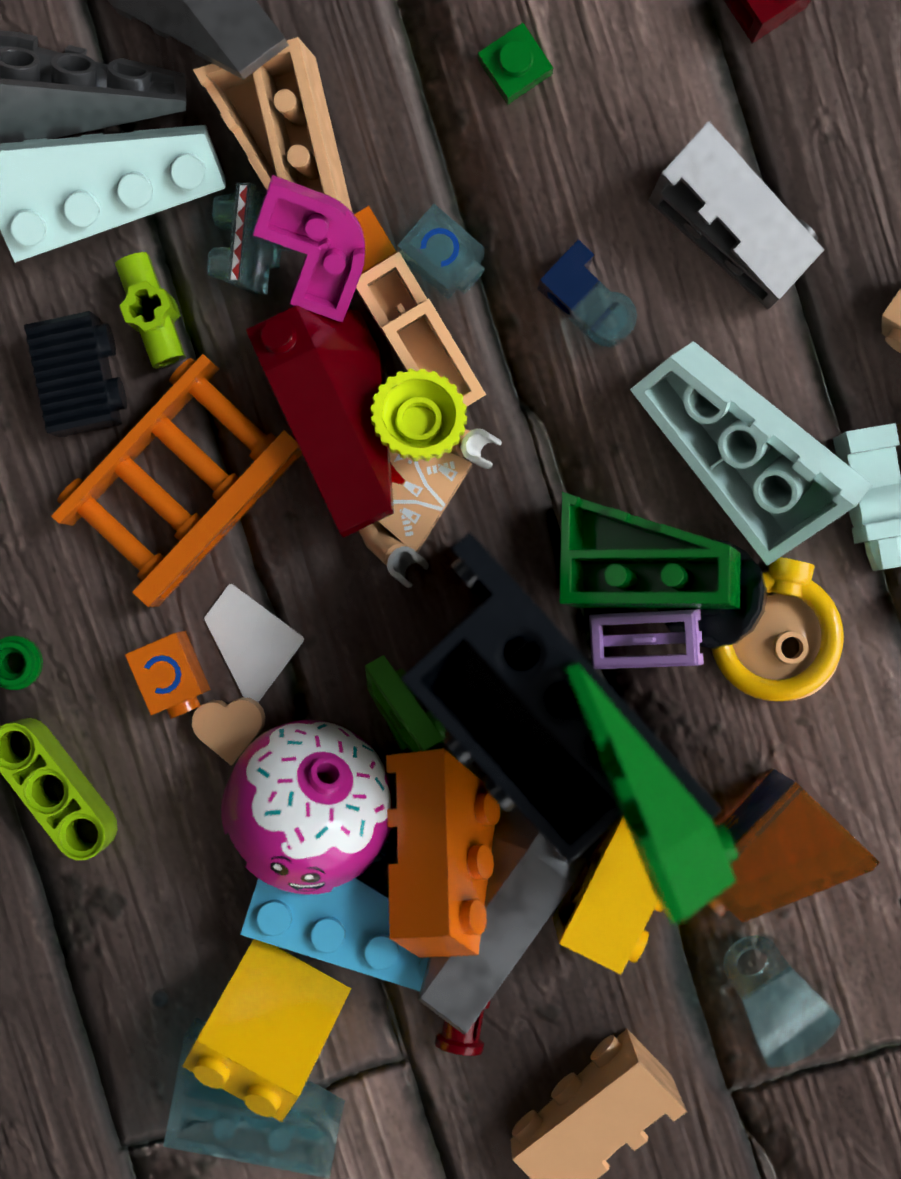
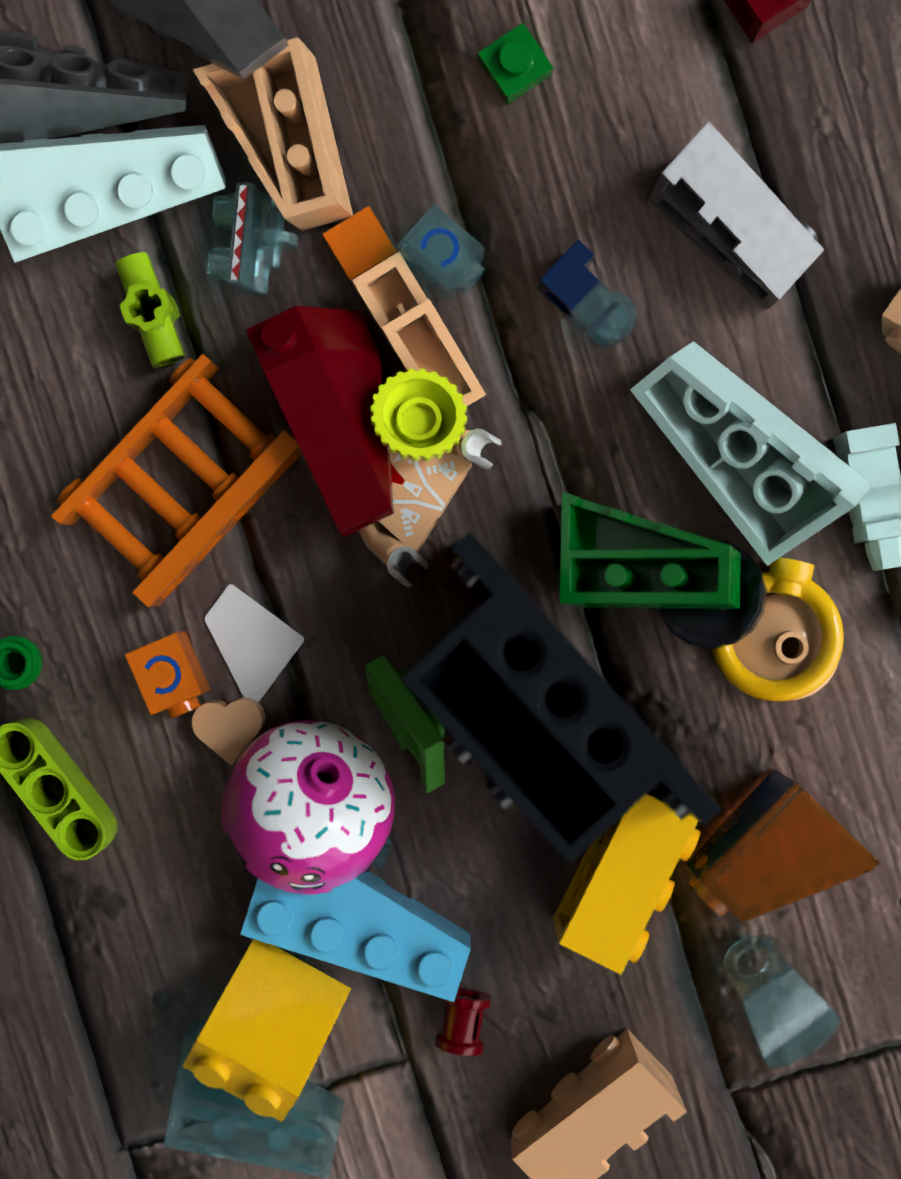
black brick [24,311,127,437] -> none
dark pink plate [253,175,365,322] -> none
orange wedge [386,749,500,958] -> none
flat silver wedge [418,805,601,1034] -> none
green wedge [562,660,739,925] -> none
lavender tile [589,609,704,669] -> none

